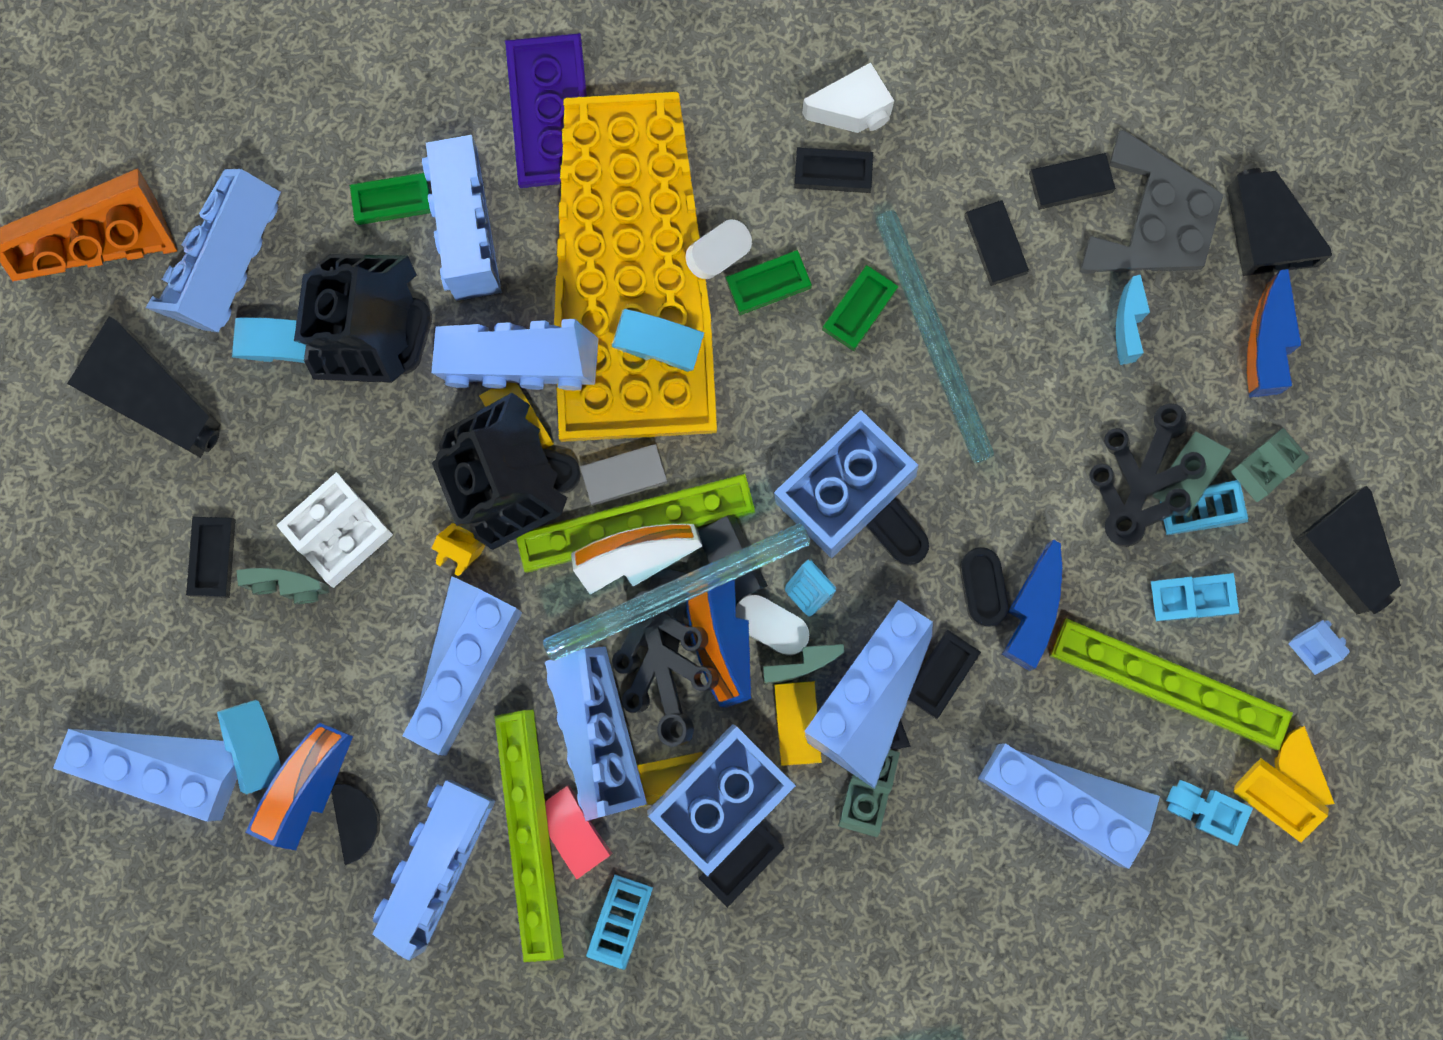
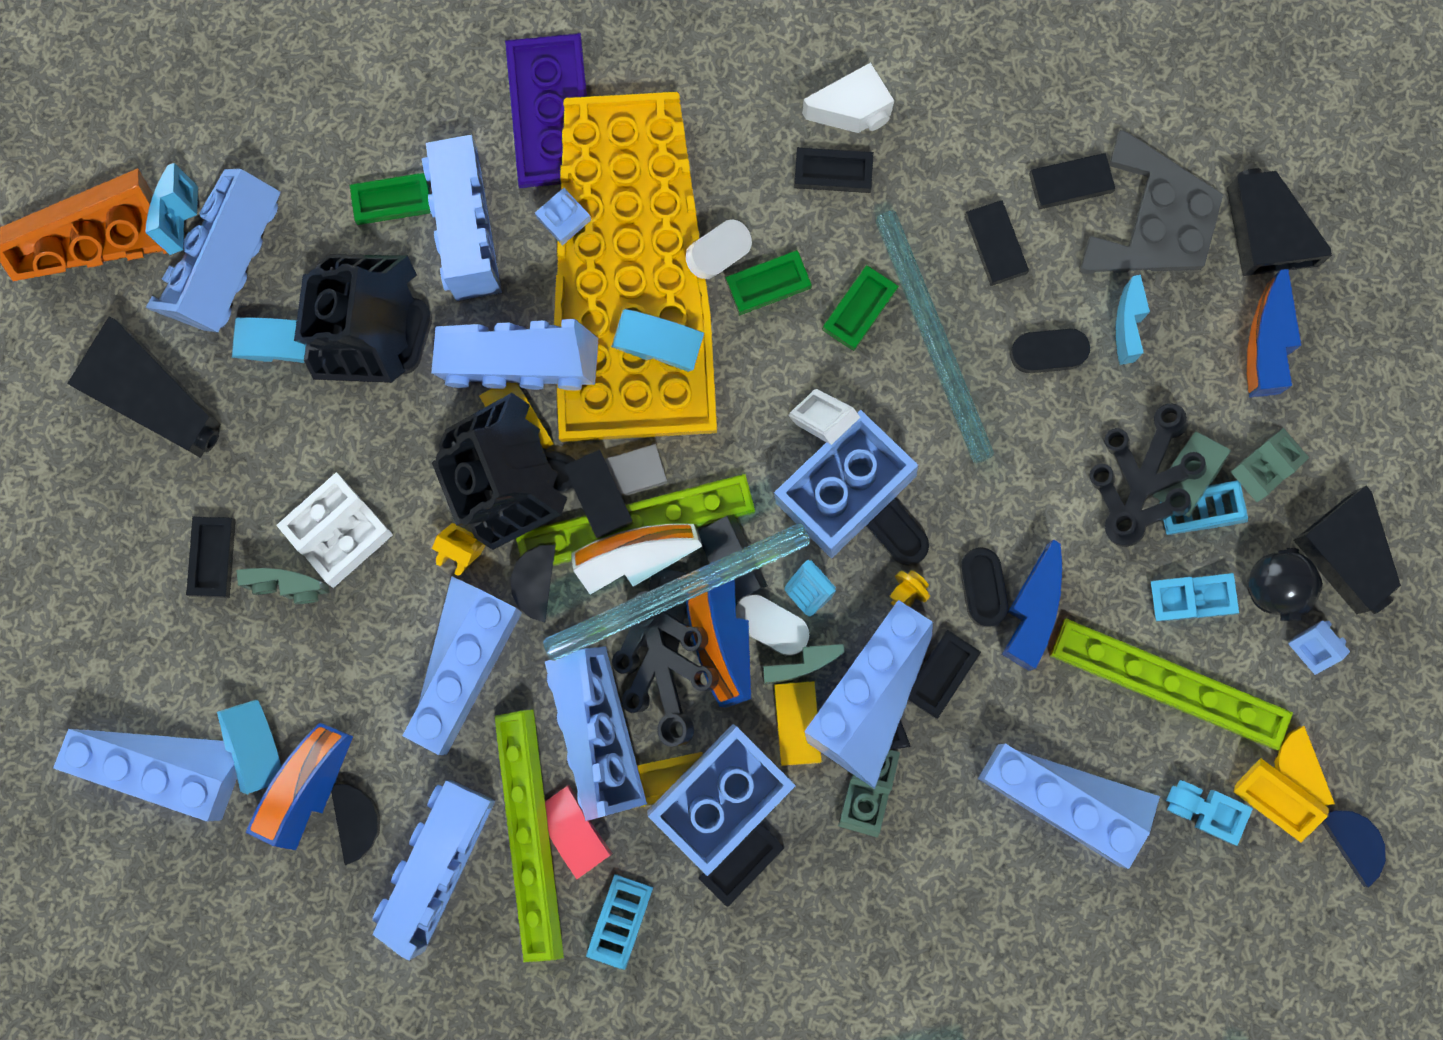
none -> medium azure slope [145,163,198,255]
none -> black tile [510,542,556,623]
none -> light blue tile [535,188,591,246]
none -> black tile [564,450,633,540]
none -> white tile [789,389,861,445]
none -> yellow plate [890,570,930,607]
none -> black tile [1010,328,1090,373]
none -> black cap [1247,548,1323,621]
none -> dark blue tile [1322,810,1386,888]

